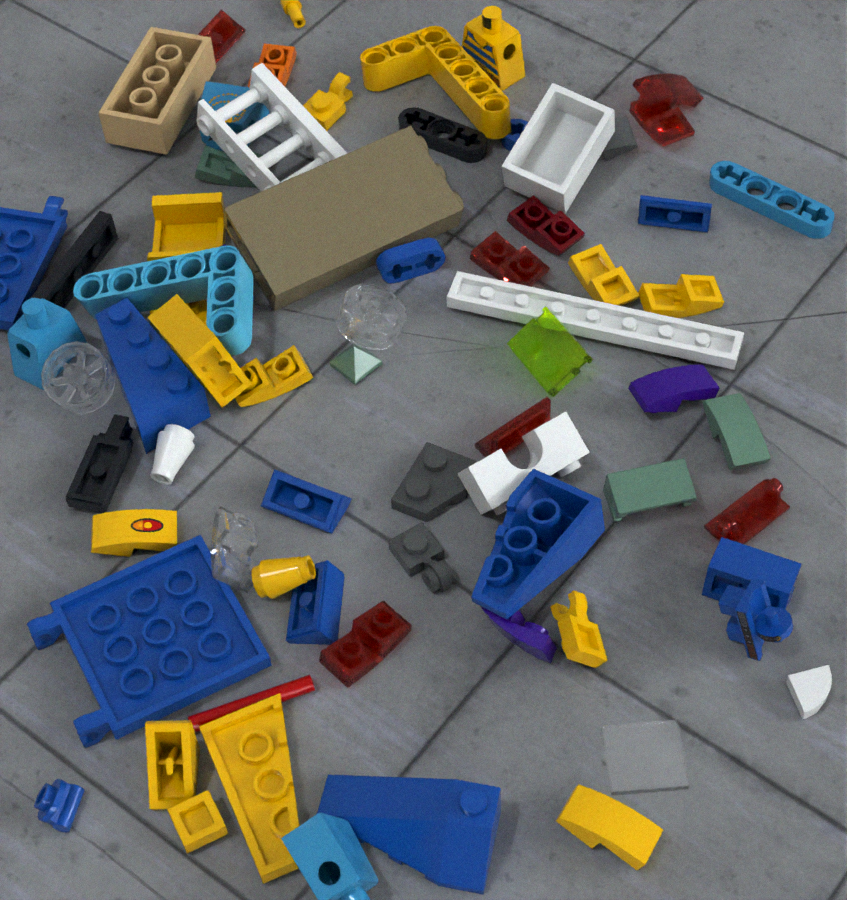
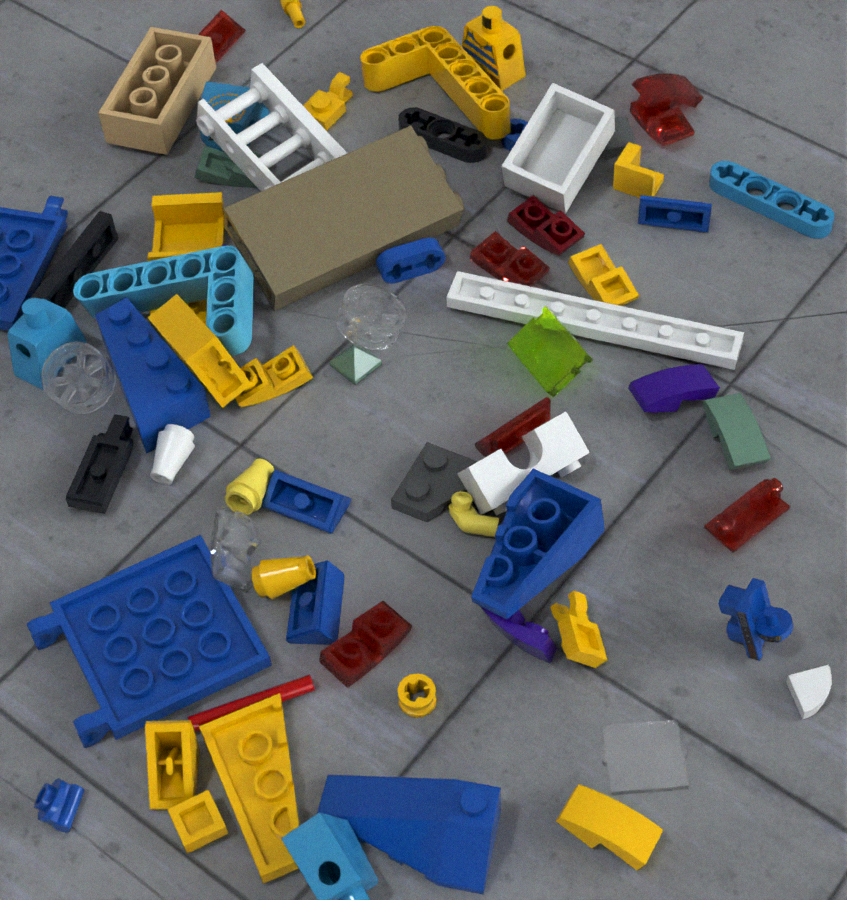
yellow slope [91,509,177,557] -> none
orange slope [248,43,297,87] -> none
dark grey plate [388,522,455,593] -> none
sand green hinge [603,458,697,522] -> none
yellow slope [638,274,724,318] -> none
blue hinge [702,537,802,610] -> none
none -> light yellow cone [225,459,274,516]
none -> yellow bush [397,673,437,718]
none -> light yellow arm [449,491,500,537]
none -> yellow panel [613,142,664,198]

